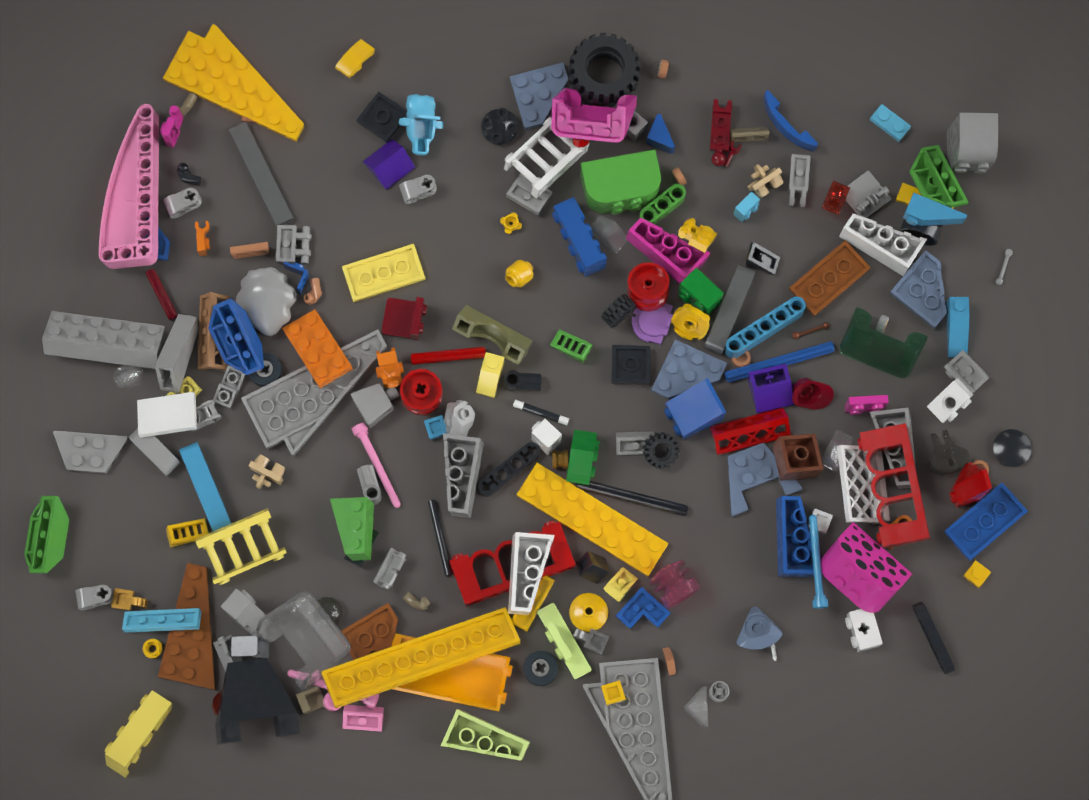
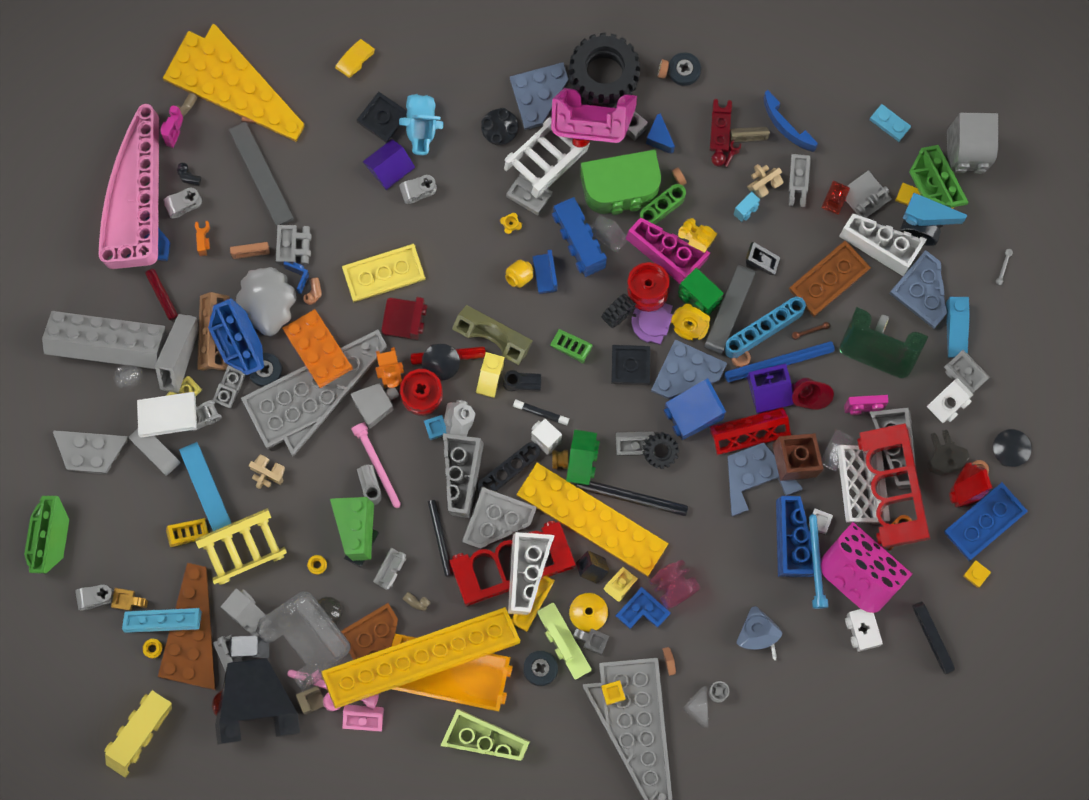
none -> yellow plate [307,555,327,575]
none -> black dish [422,344,460,381]
none -> light grey plate [462,487,537,549]
none -> blue panel [533,250,558,294]
none -> black bush [668,52,701,86]

